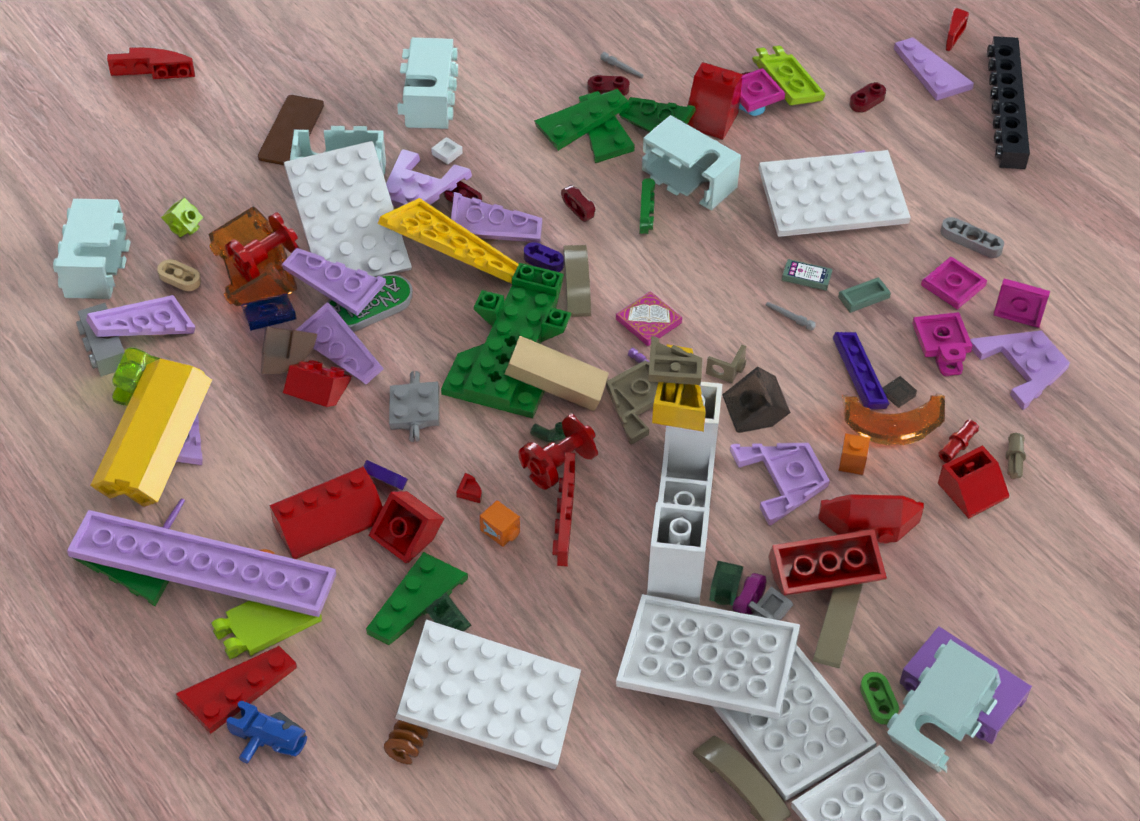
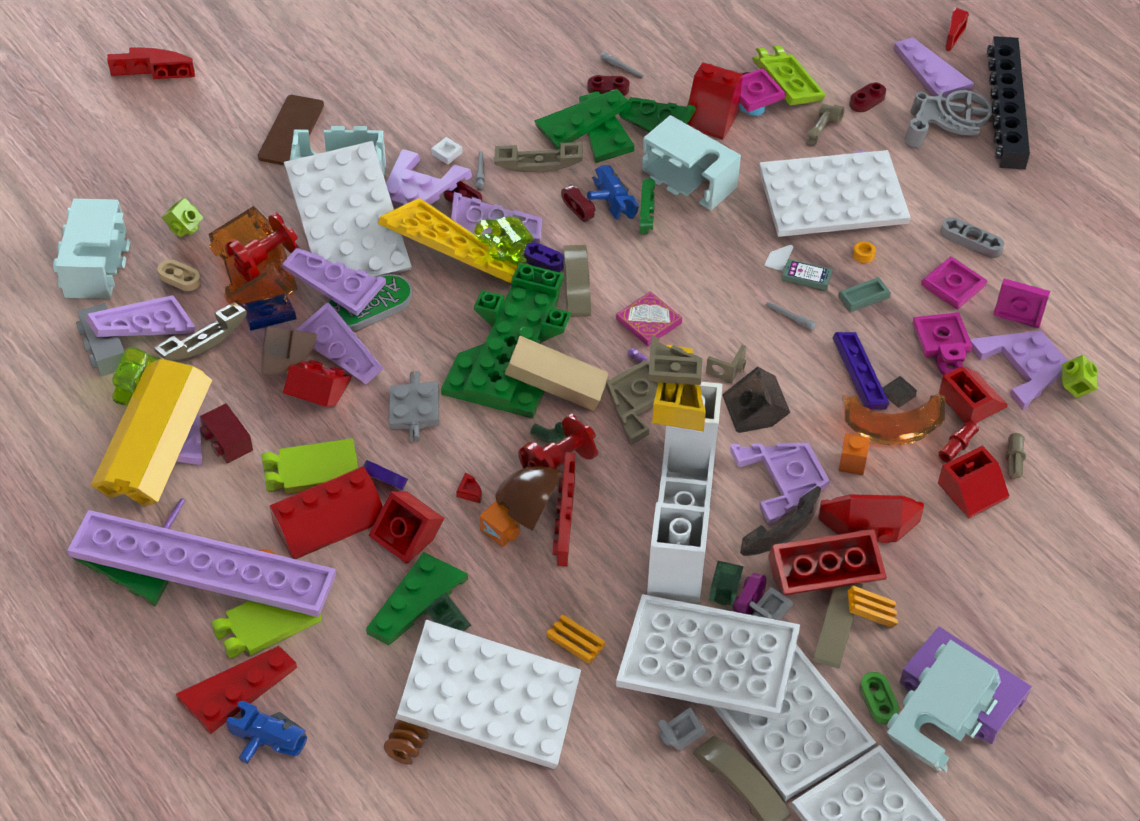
light aqua piece [397,37,458,129] -> none
none -> dark tan slope [153,302,247,360]
none -> dark red brick [199,403,253,464]
none -> lime tile [261,438,358,494]
none -> clear neon green piece [474,217,534,266]
none -> light grey piece [476,151,485,190]
none -> dark tan slope [494,142,583,172]
none -> reddish brown brick [495,466,563,531]
none -> light orange tile [546,614,605,665]
none -> blue piece [587,165,639,220]
none -> light grey bracket [658,708,707,751]
none -> clear smoke slope [740,486,821,556]
none -> white sticker [764,245,793,271]
none -> dark tan brick [806,104,844,146]
none -> light orange tile [848,586,898,628]
none -> light orange tile [852,241,876,263]
none -> light grey piece [905,90,992,147]
none -> red slope [938,366,1008,423]
none -> lime brick [1061,355,1098,398]

